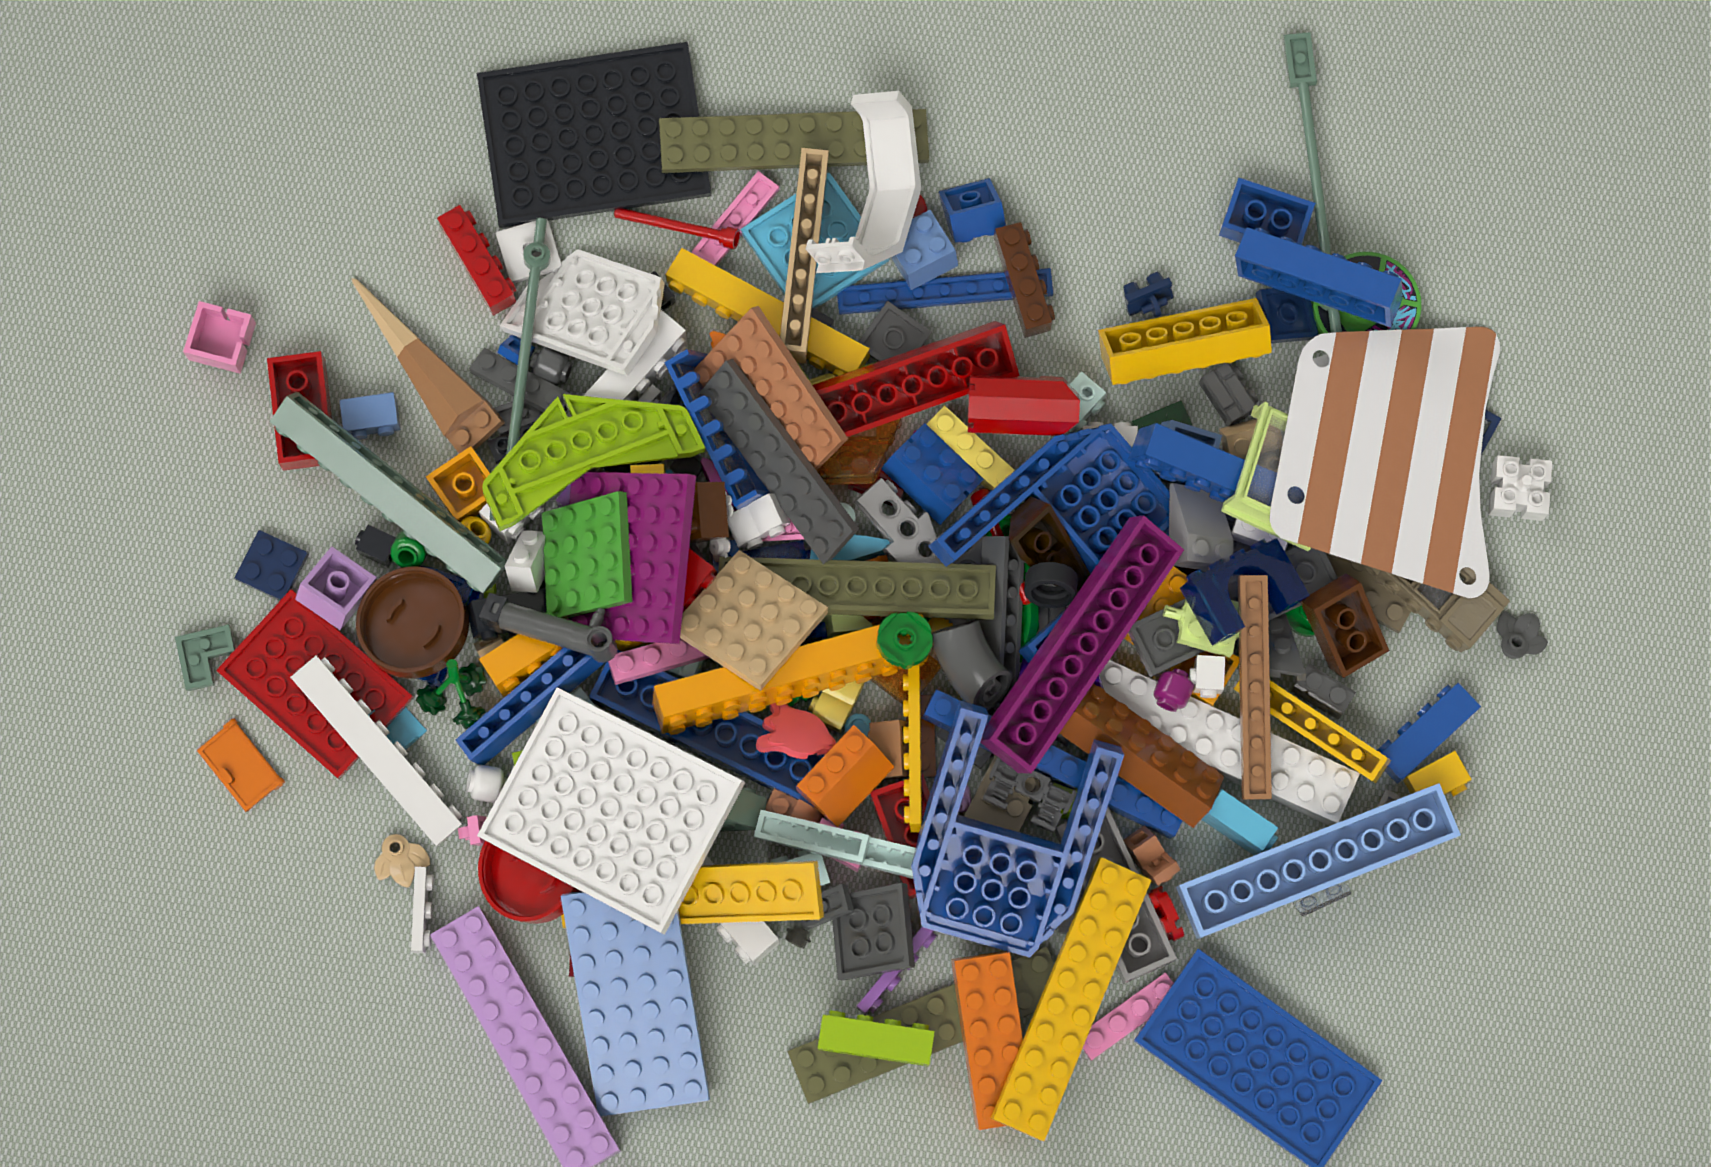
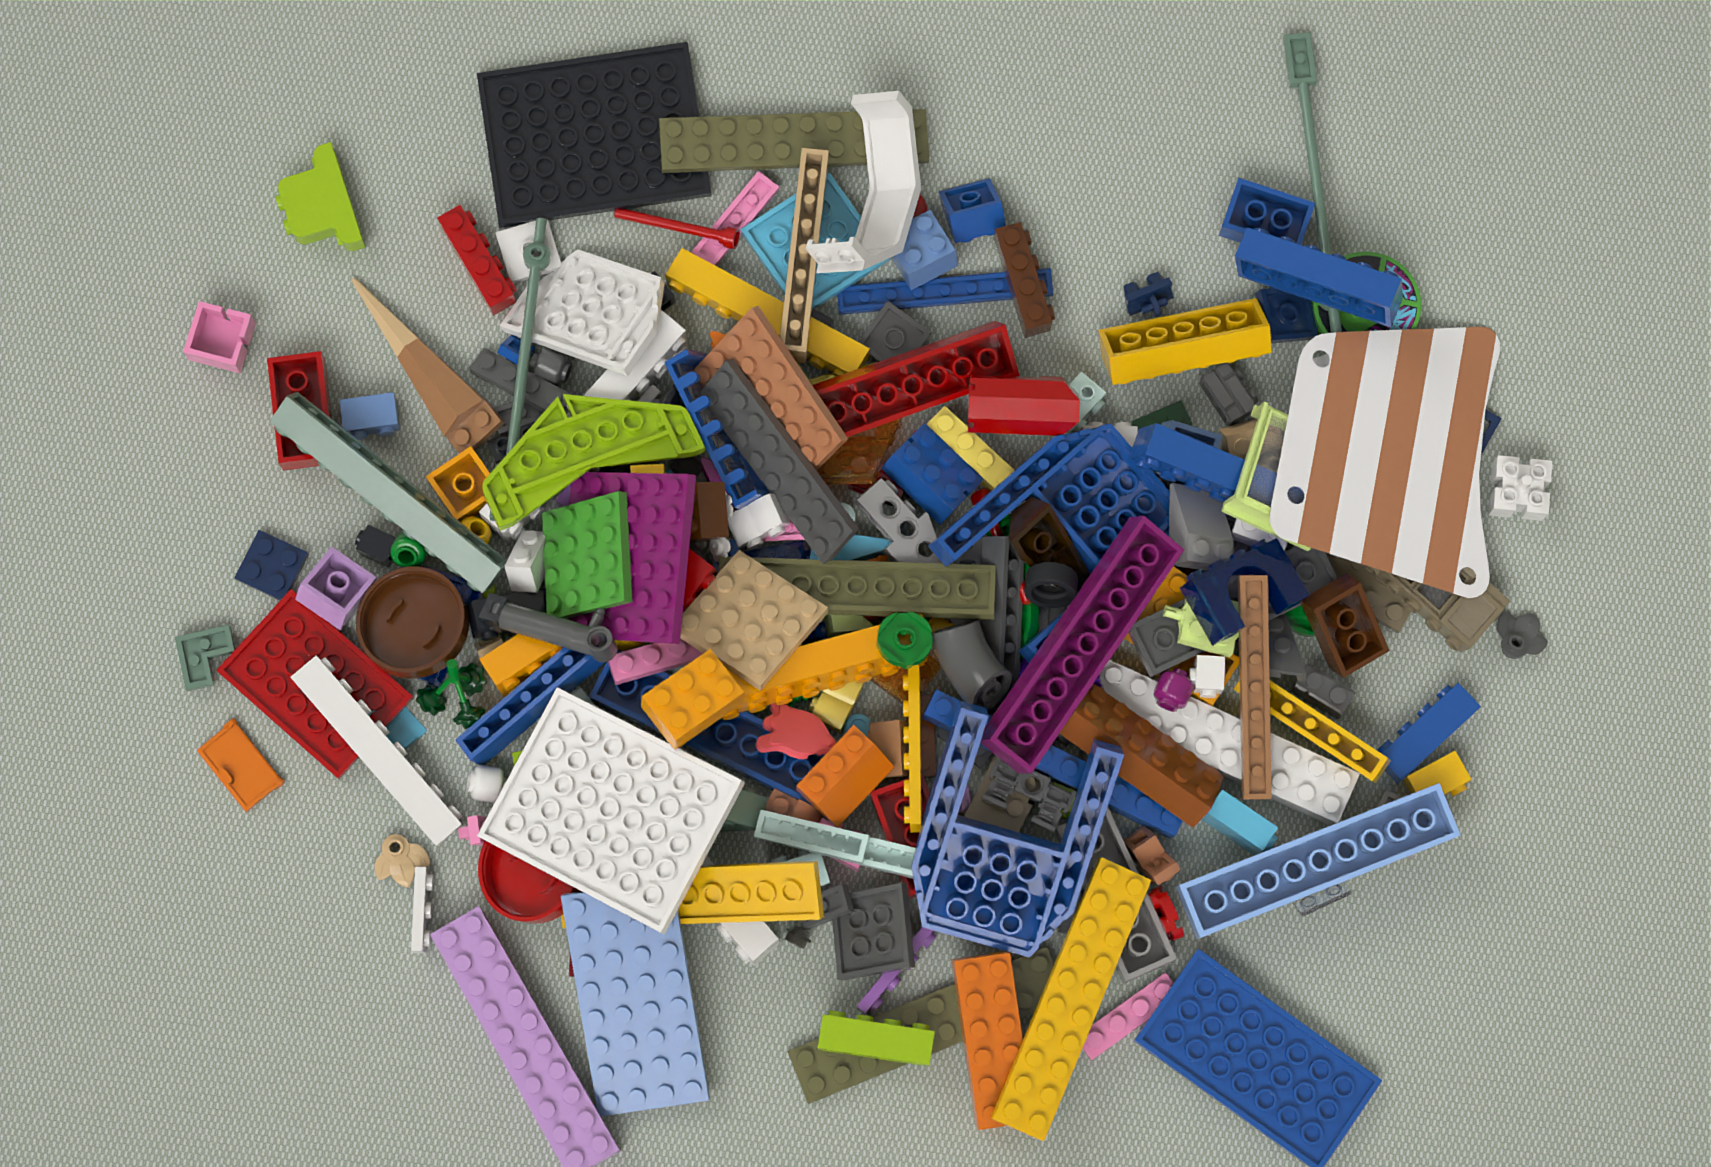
none -> lime brick [275,142,366,251]
none -> light orange brick [641,649,744,750]

